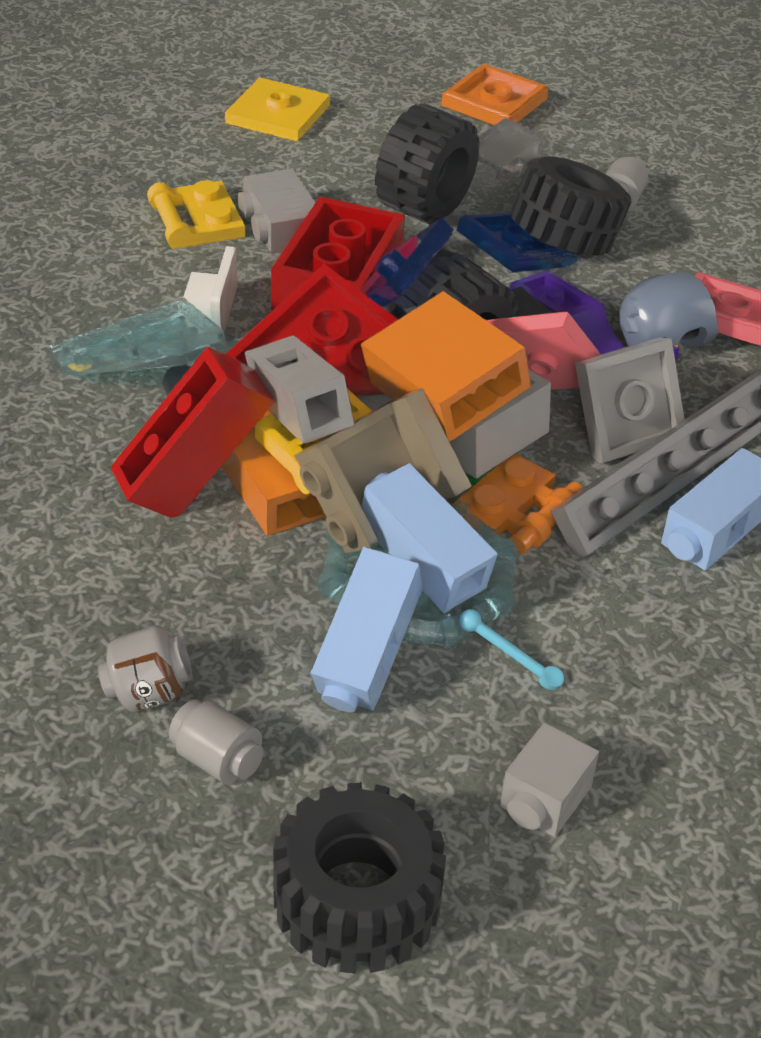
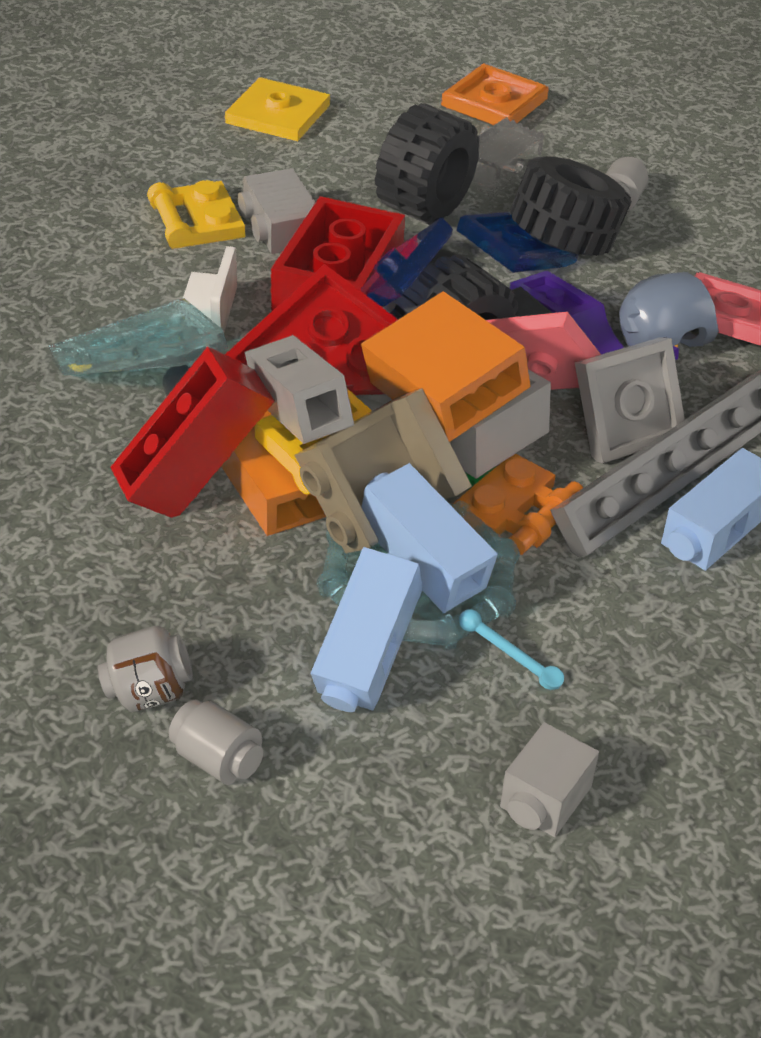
black tyre [273,782,446,974] -> none

